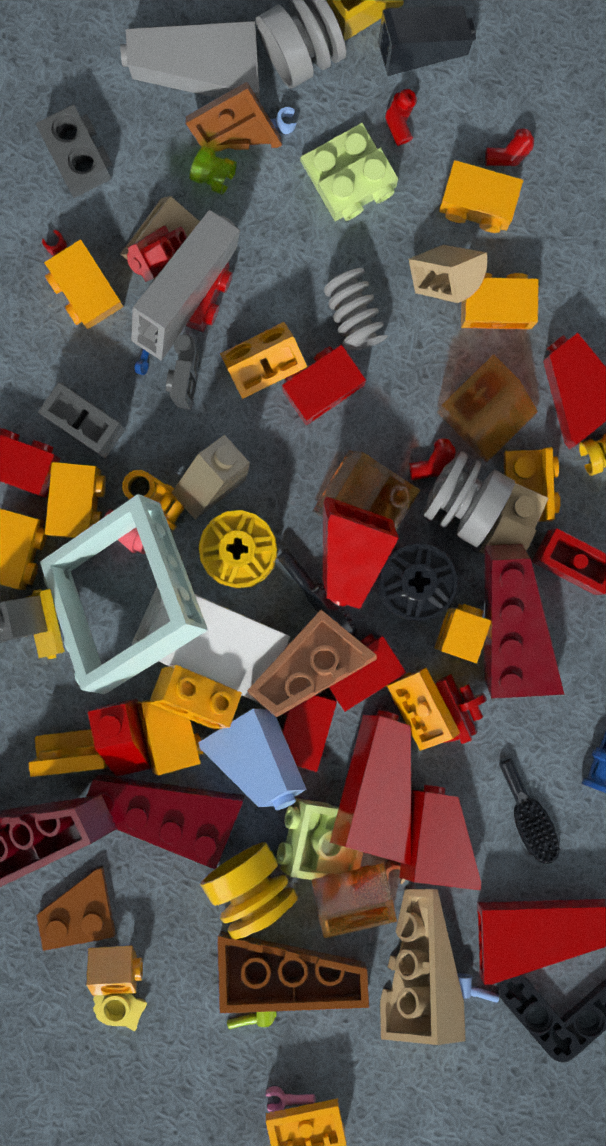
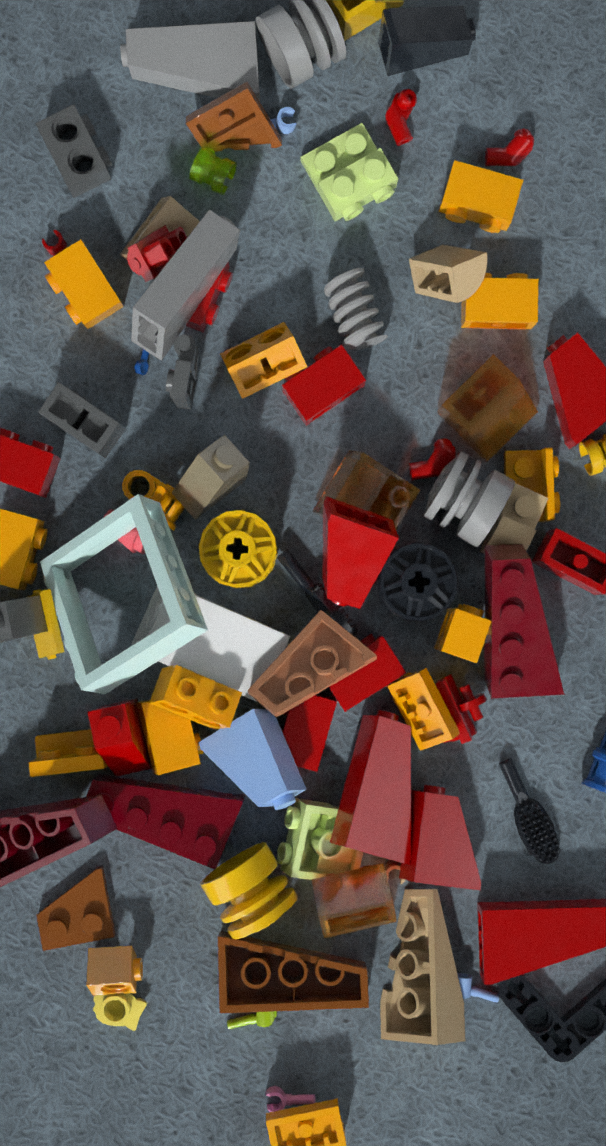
light orange brick [45,462,106,538] -> none

